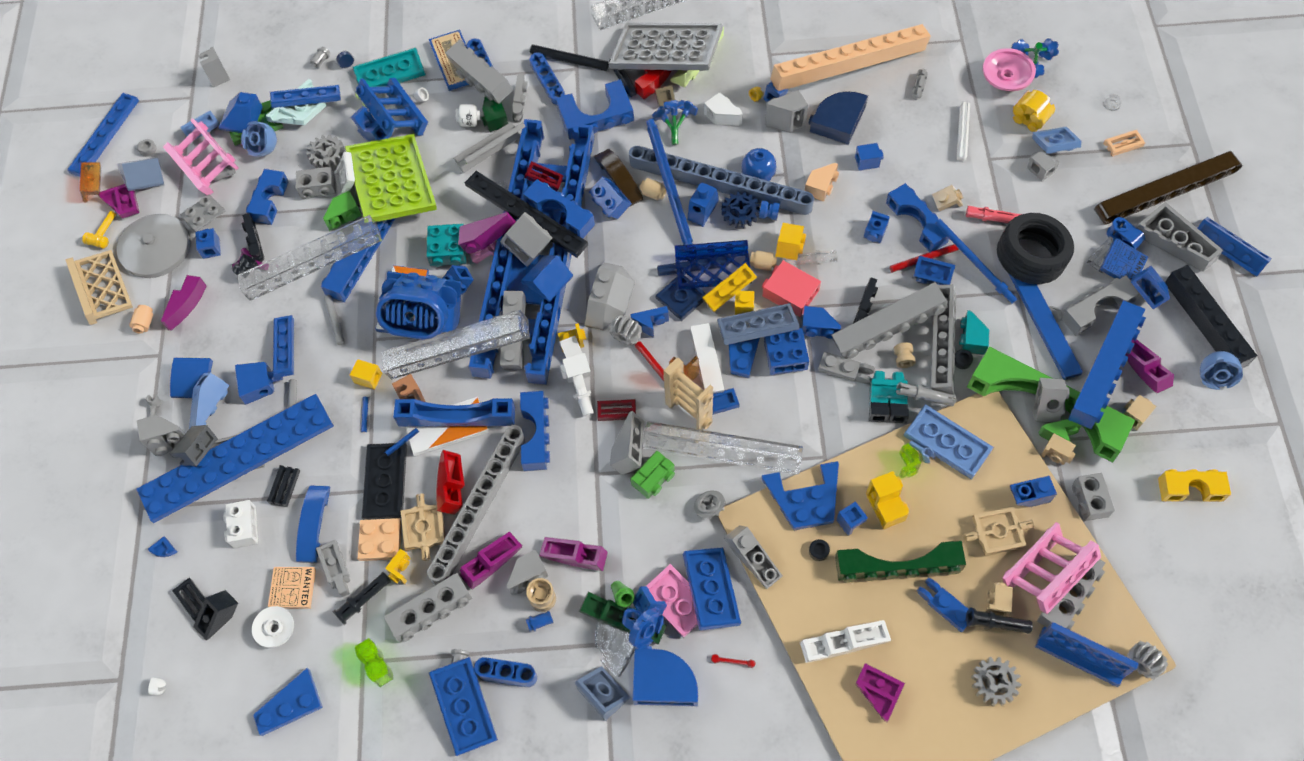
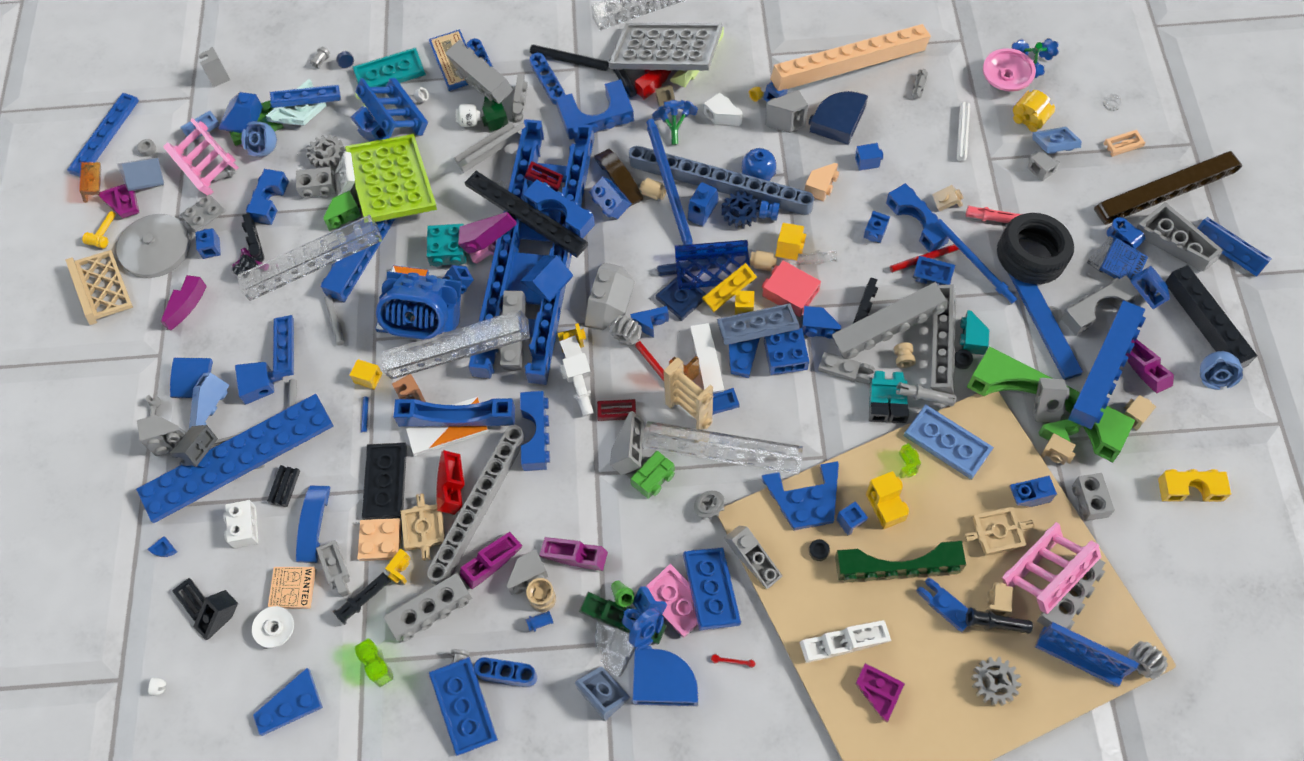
light nougat brick [129,305,153,333] -> none
blue piece [385,428,420,456] -> none
light grey slope [500,212,553,267] -> none
medium blue hand [909,441,935,463] -> none

